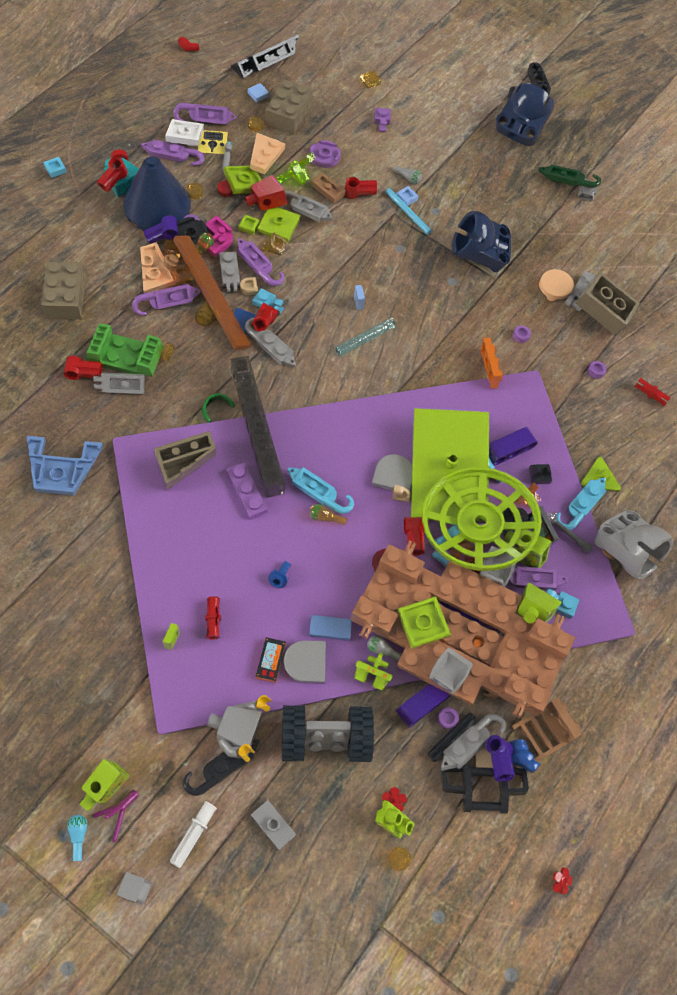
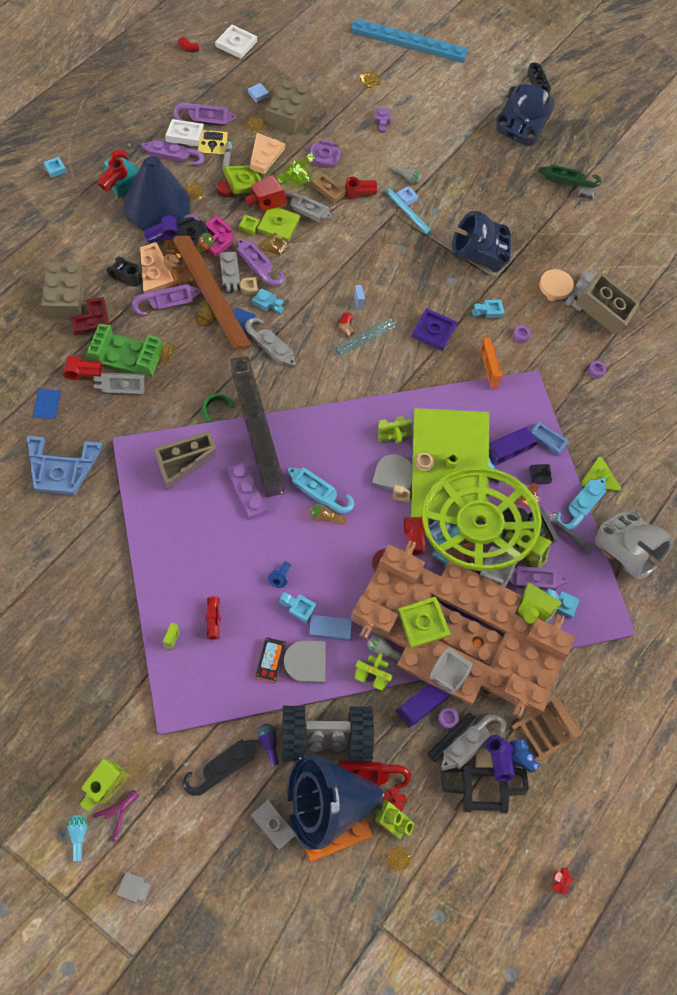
white axle [170,801,217,868] -> none
light grey torso [207,695,272,762] -> none
wedge [231,34,299,78] -> none
red piece [252,302,279,332] -> none
red pin [634,378,671,406] -> none
none -> blue sticker [33,389,61,419]
none -> dark red plate [71,297,110,336]
none -> black piece [107,256,142,287]
none -> white plate [215,25,257,59]
none -> dark purple piece [257,724,279,767]
none -> medium azure plate [279,592,317,623]
none -> dark blue cone [287,755,384,850]
none -> orange plate [305,817,373,863]
none -> red plate [337,760,411,788]
none -> arm [339,312,355,338]
none -> dark azure plate [351,18,468,63]
none -> lime hips [378,416,412,444]
none -> dark purple plate [411,308,458,351]
none -> tan plate [415,452,434,472]
none -> light blue tile [429,521,452,541]
none -> medium azure plate [472,300,505,318]
none -> medium blue tile [531,421,569,456]

